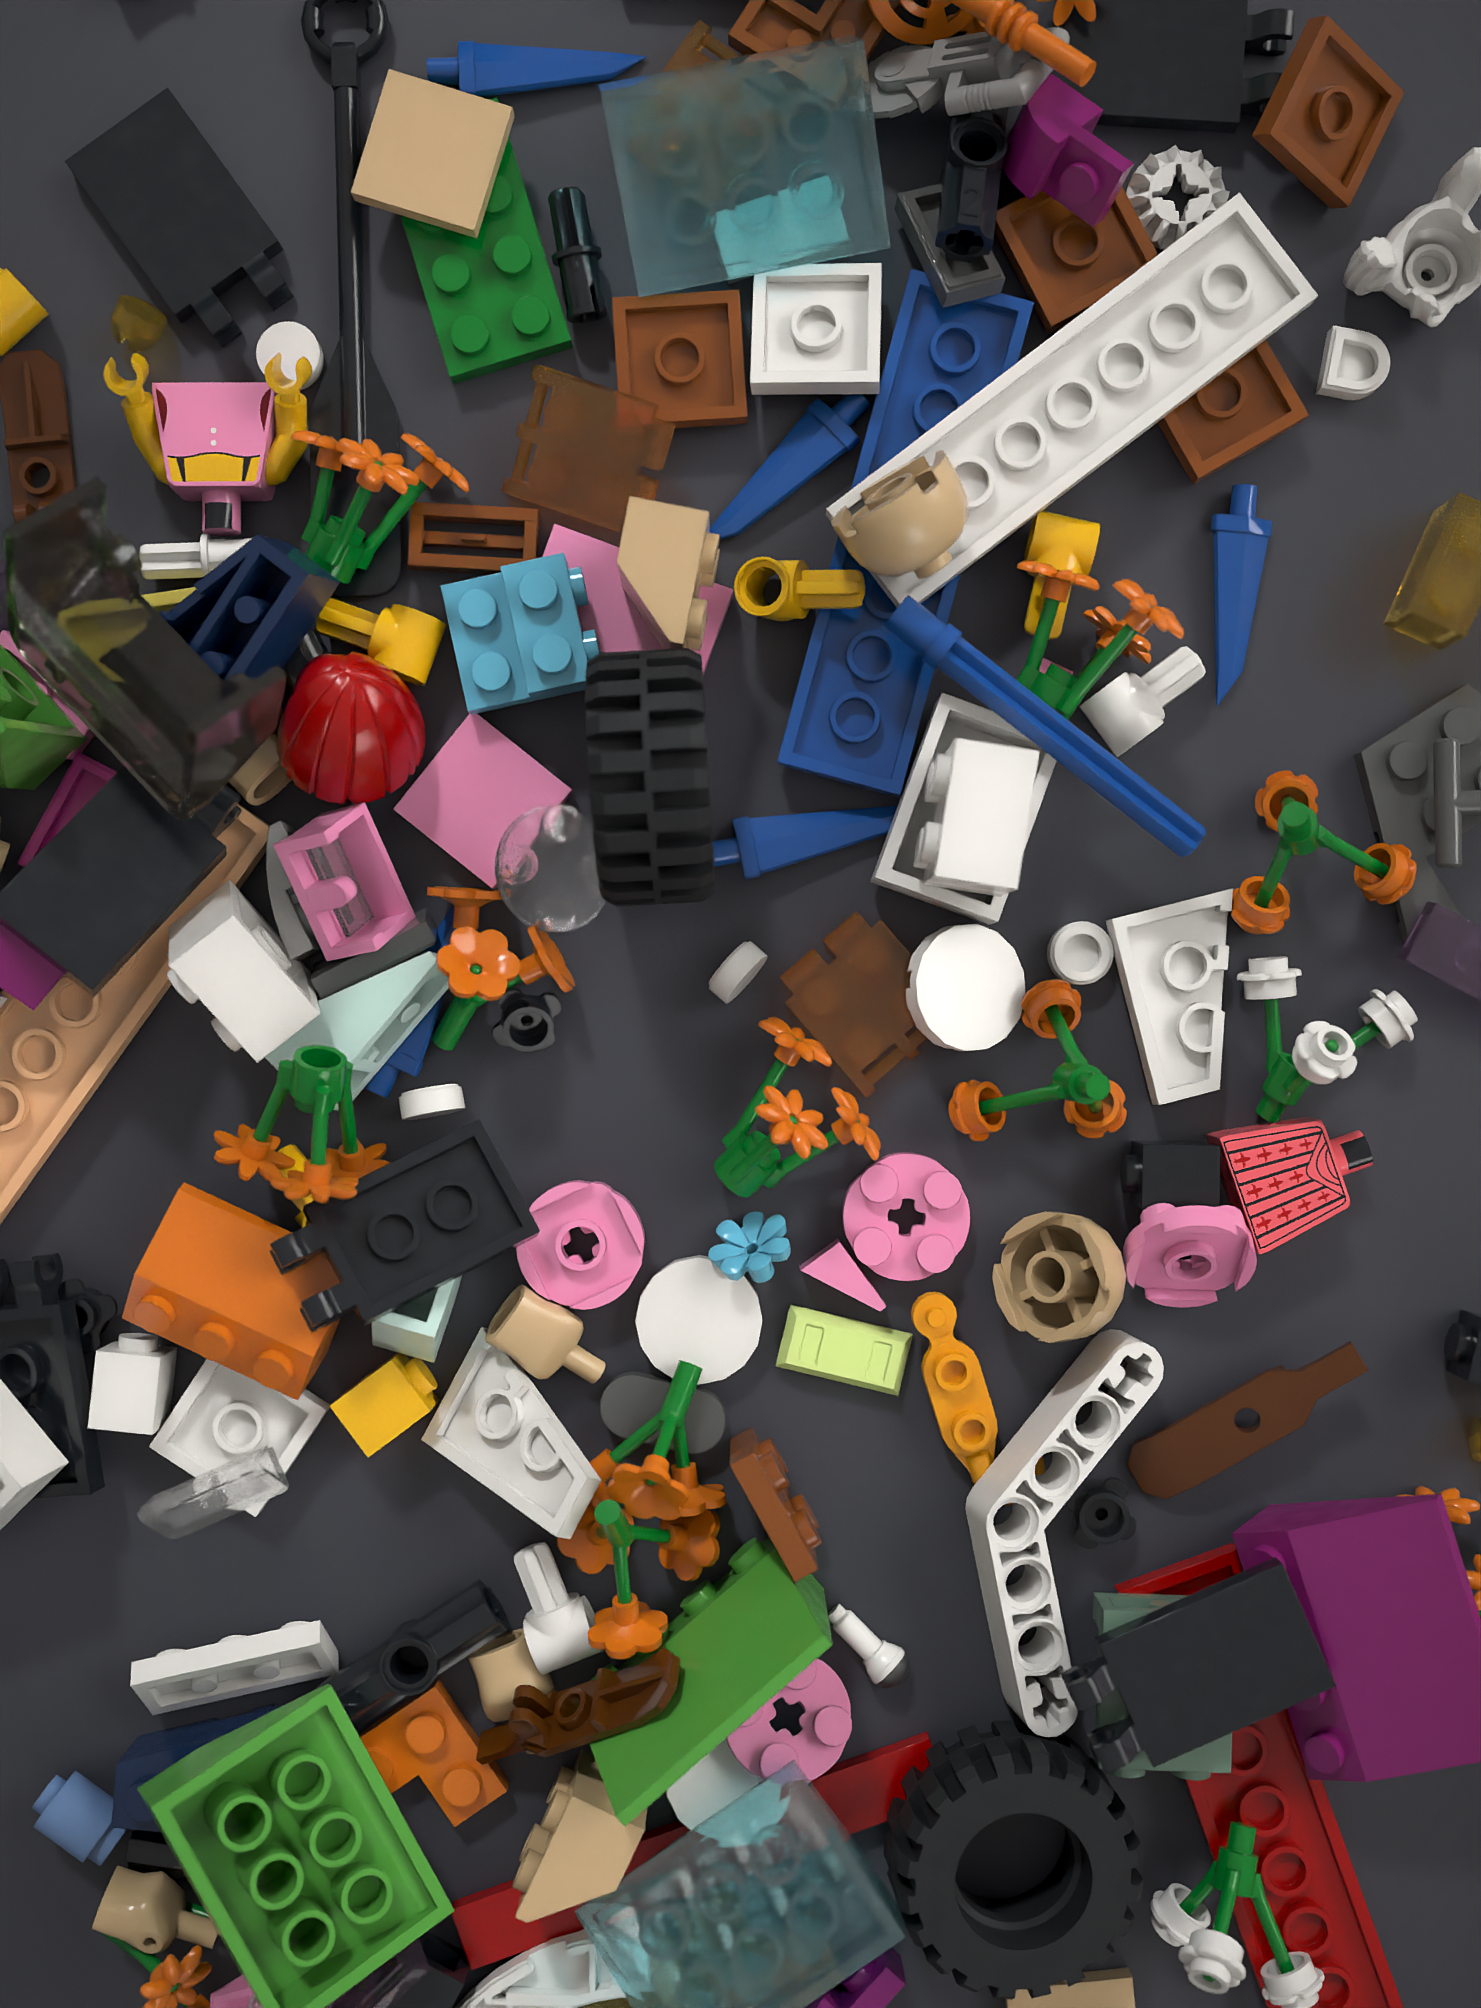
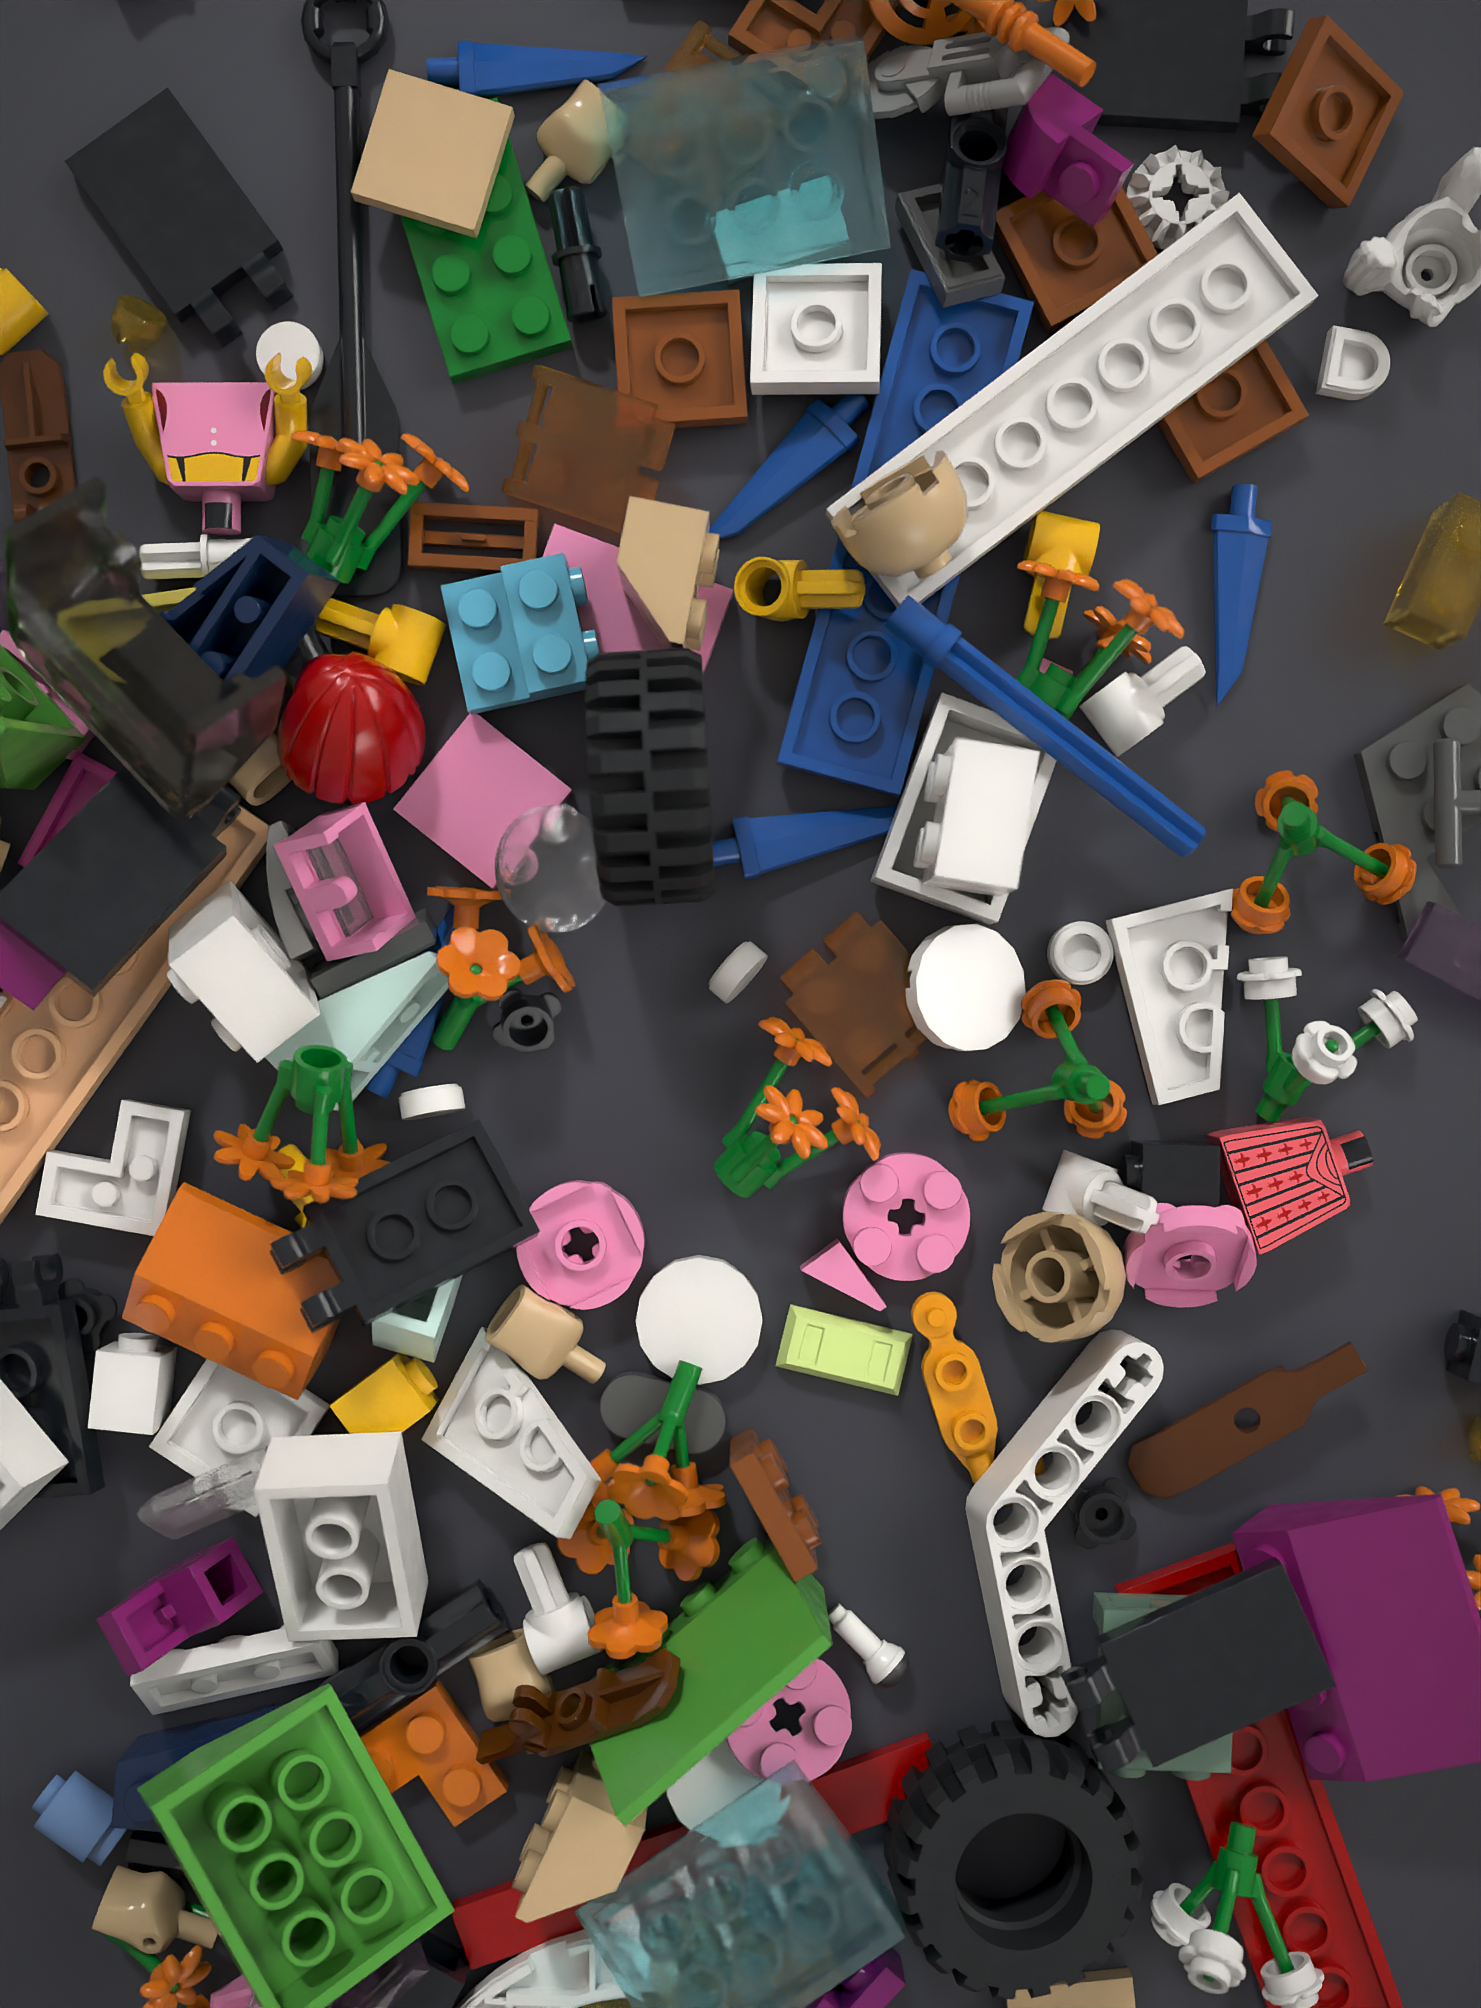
medium azure plant [708,1211,791,1283] -> none
none -> white plate [35,1099,191,1236]
none -> magenta brick [96,1537,263,1677]
none -> white brick [254,1432,429,1642]
none -> tan piece [524,80,633,203]
none -> white axle [1042,1150,1160,1234]

